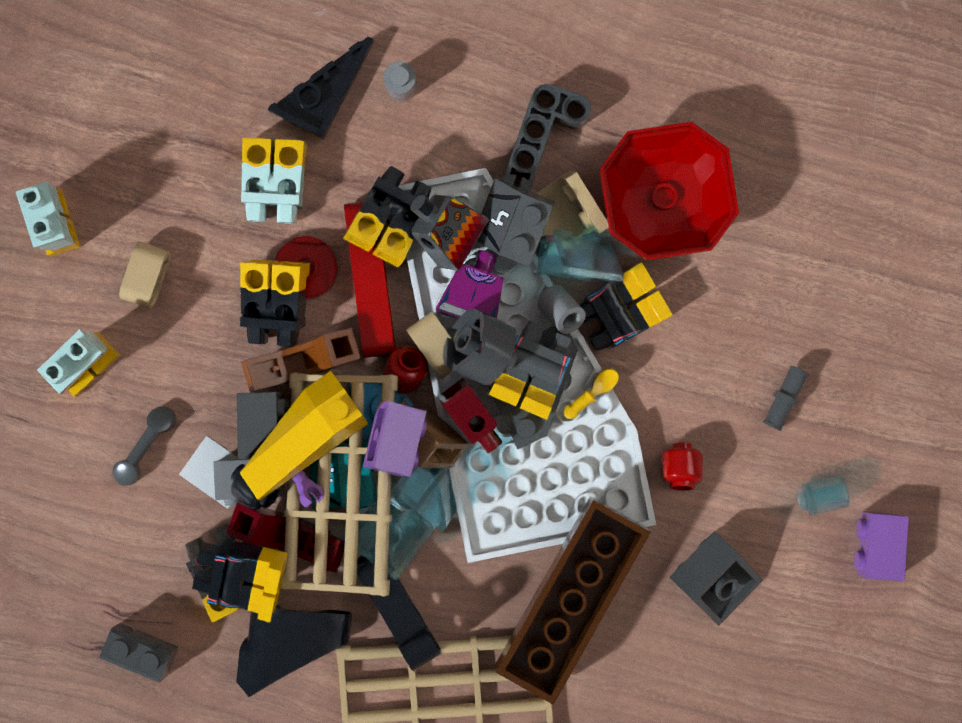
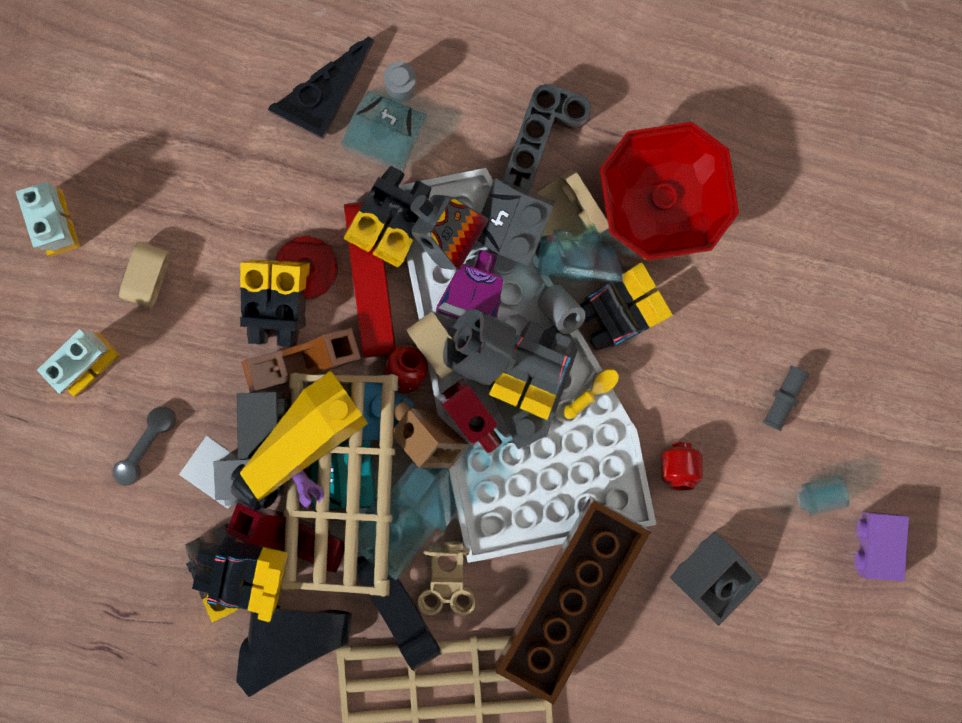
dark grey brick [99,623,178,683] -> none
light aqua hips [241,138,308,224] -> none
medium lavender brick [363,401,427,477] -> none
none -> clear light blue slope [341,91,427,172]
none -> tan piece [418,541,476,616]

